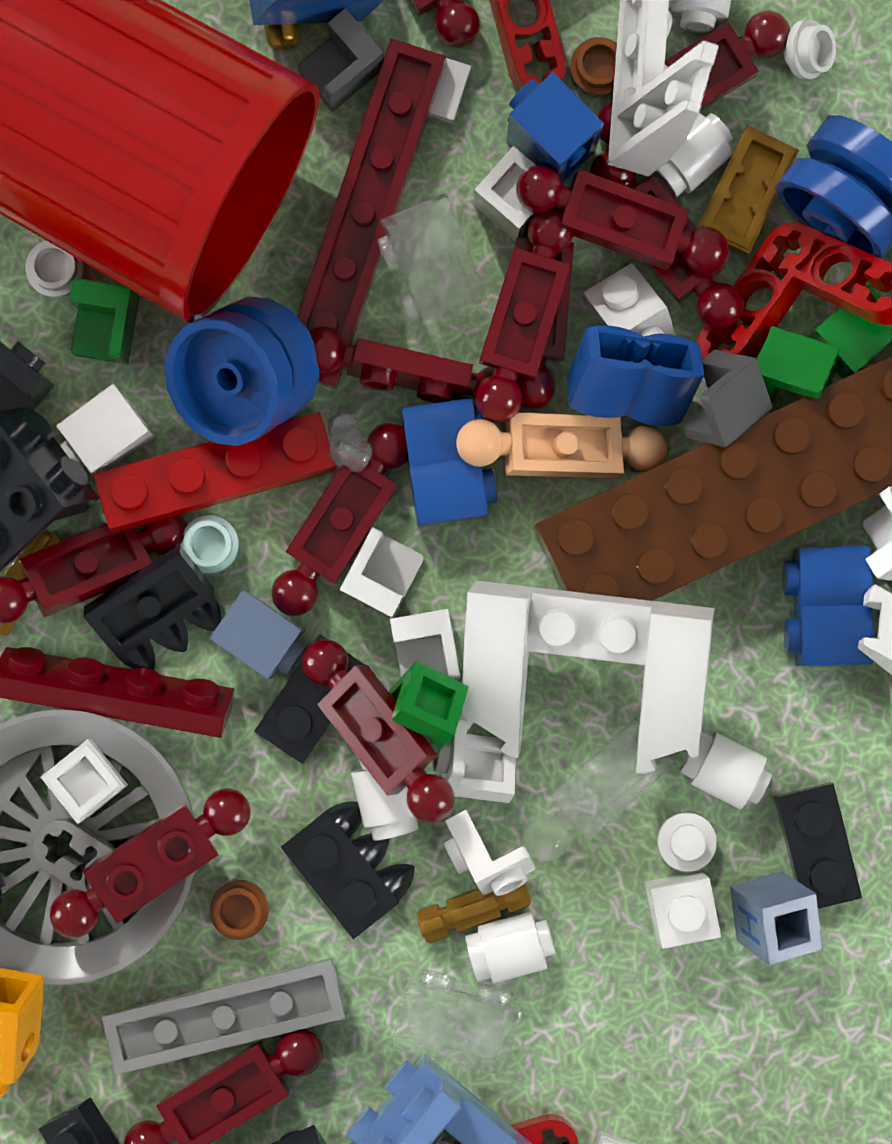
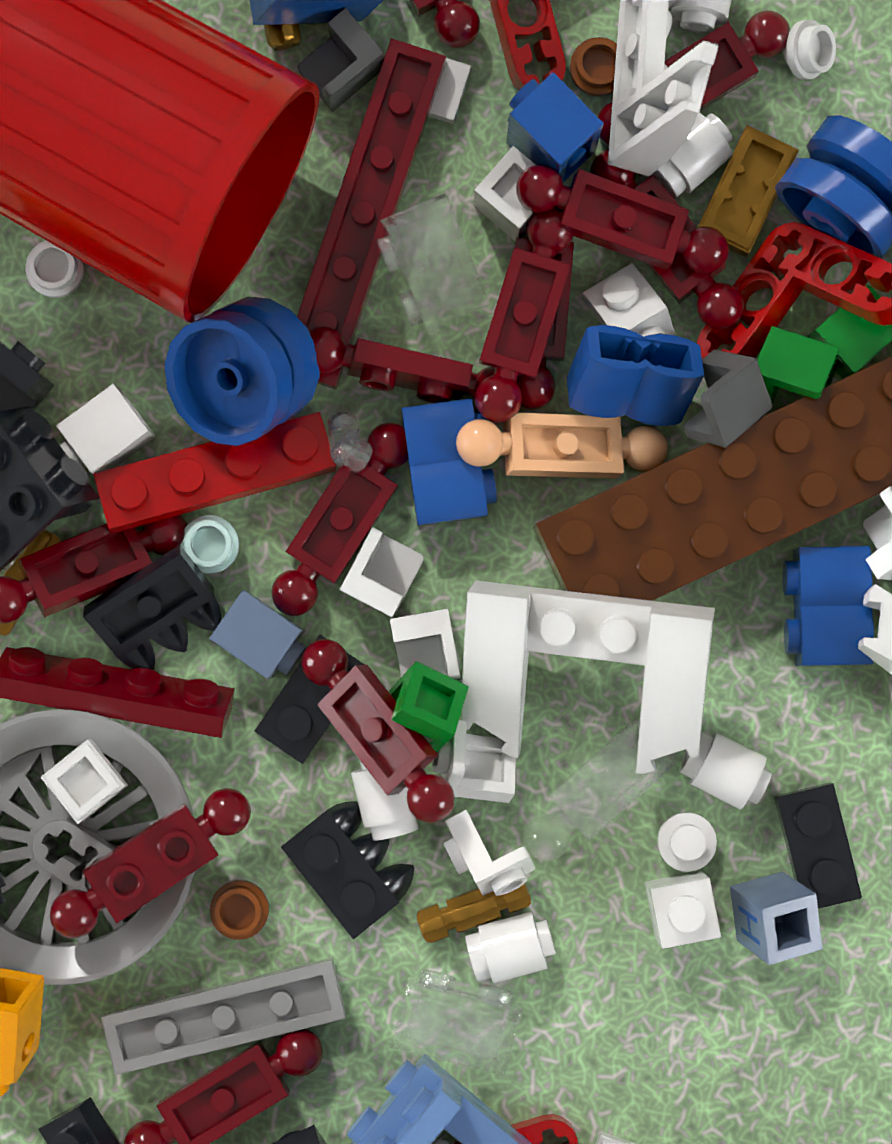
green panel [69,278,140,364] -> none

